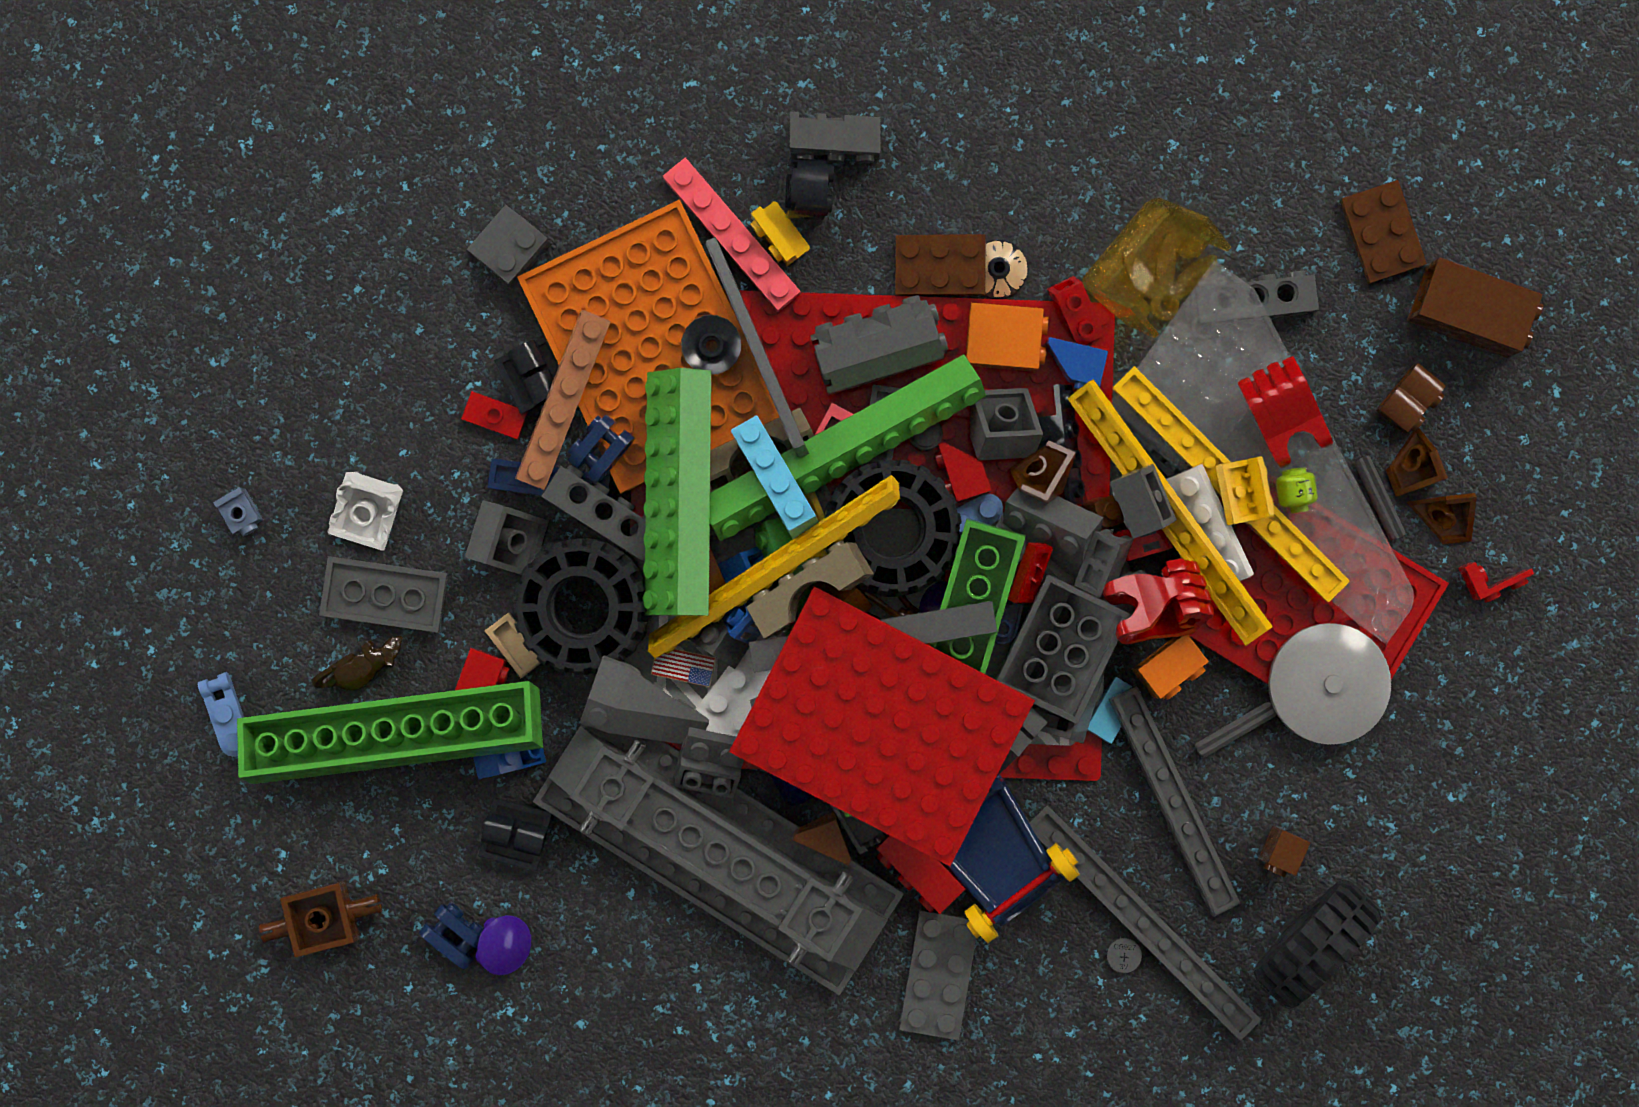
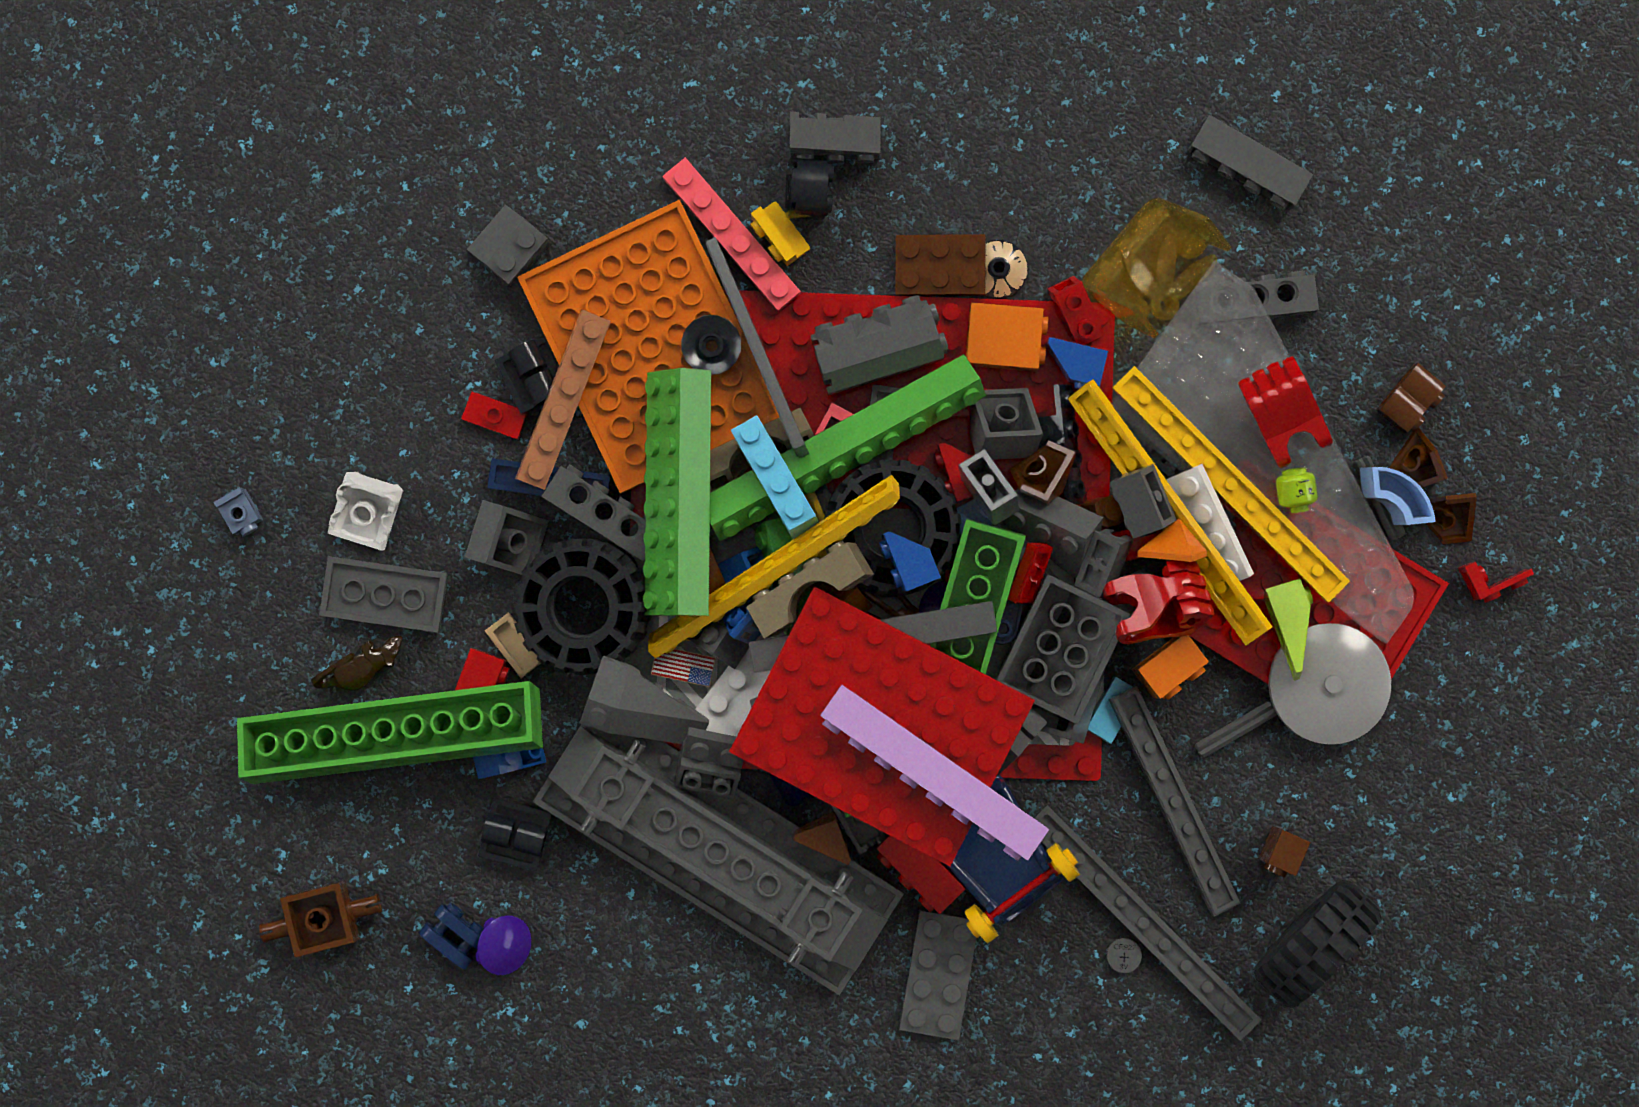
medium blue plate [198,672,244,757] -> none
dark blue brick [568,415,635,484] -> none
dark grey piece [909,422,943,451] -> none
yellow bracket [1215,456,1274,525] -> none
reddish brown plate [1339,180,1427,284] -> none
reddish brown brick [1406,257,1543,358] -> none
none -> lavender brick [820,685,1049,861]
none -> blue slope [879,531,941,592]
none -> dark grey brick [959,449,1020,526]
none -> orange slope [1138,518,1207,562]
none -> dark grey brick [1188,115,1313,210]
none -> lime slope [1264,579,1313,681]
none -> light blue brick [1360,467,1436,525]

